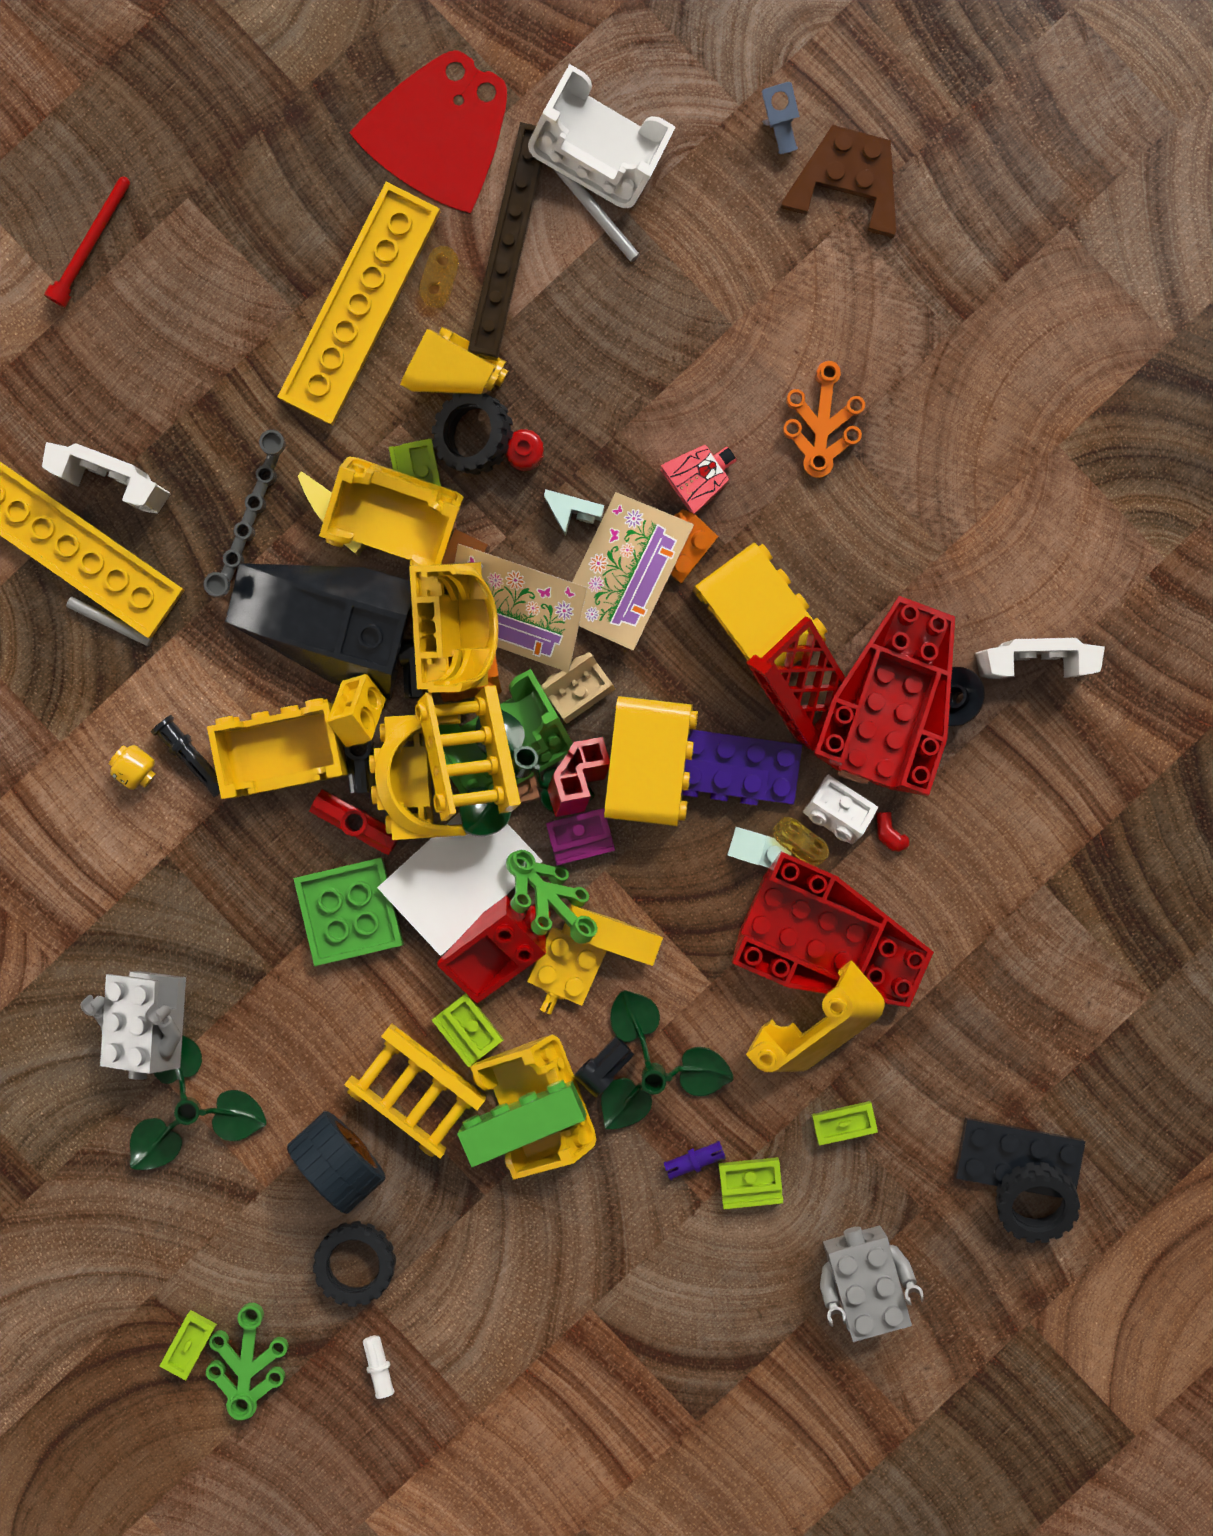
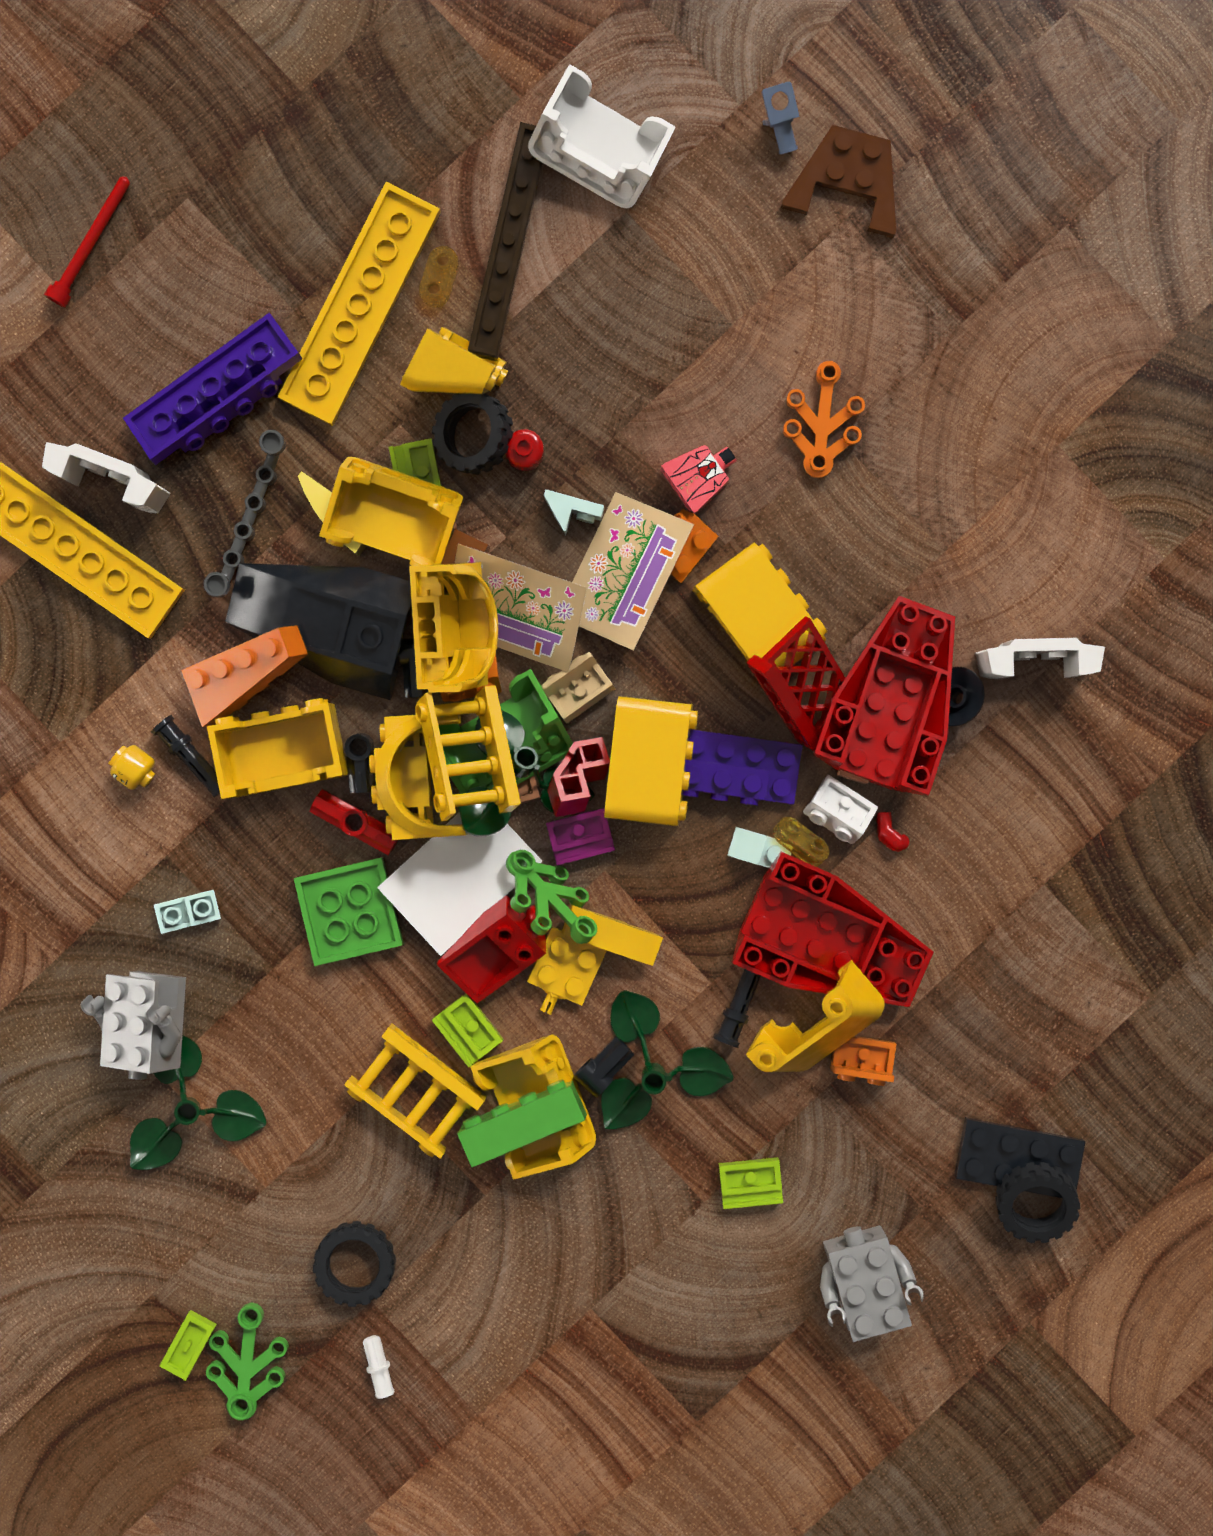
light grey bar [66,596,153,646] -> none
black wheel [287,1111,385,1214] -> none
yellow brick [327,674,386,747] -> none
red piece [349,50,507,213] -> none
light grey bar [554,169,640,262] -> none
dark purple pin [663,1141,726,1181] -> none
lime plate [811,1101,878,1146] -> none
none -> dark purple plate [123,312,303,465]
none -> light aqua slope [154,890,221,934]
none -> orange wedge [181,625,308,727]
none -> black pin [713,969,761,1048]
none -> orange bracket [830,1036,897,1086]

